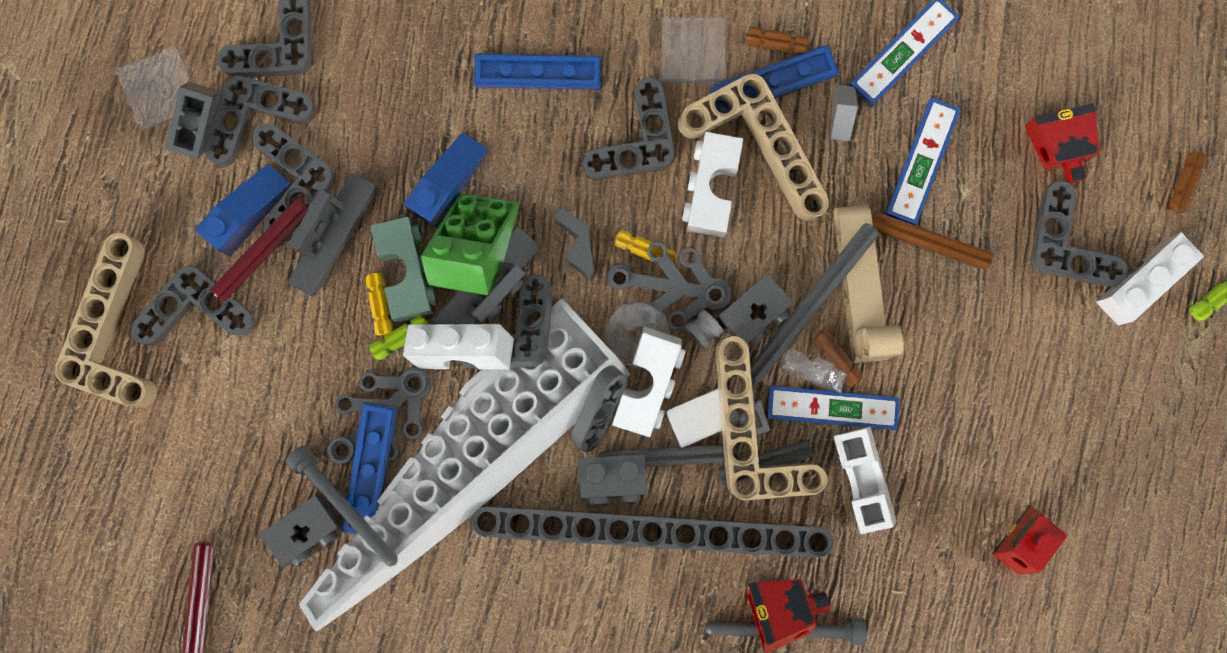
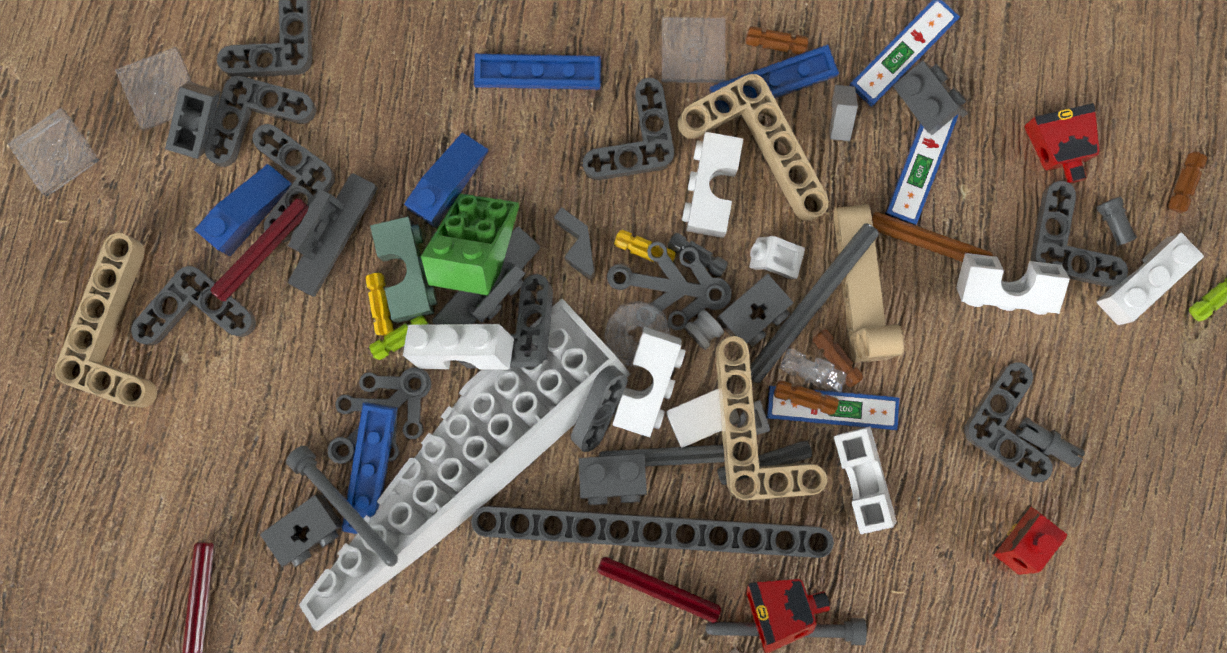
none -> clear plate [8,107,100,197]
none -> dark red axle [597,557,721,623]
none -> dark grey axle [668,233,728,277]
none -> white bracket [749,236,805,279]
none -> dark orange axle [774,380,839,415]
none -> dark grey bracket [893,60,968,135]
none -> white arch [956,253,1070,315]
none -> dark grey beam [964,362,1053,482]
none -> dark grey pin [1016,418,1085,468]
none -> dark grey pin [1096,196,1138,246]

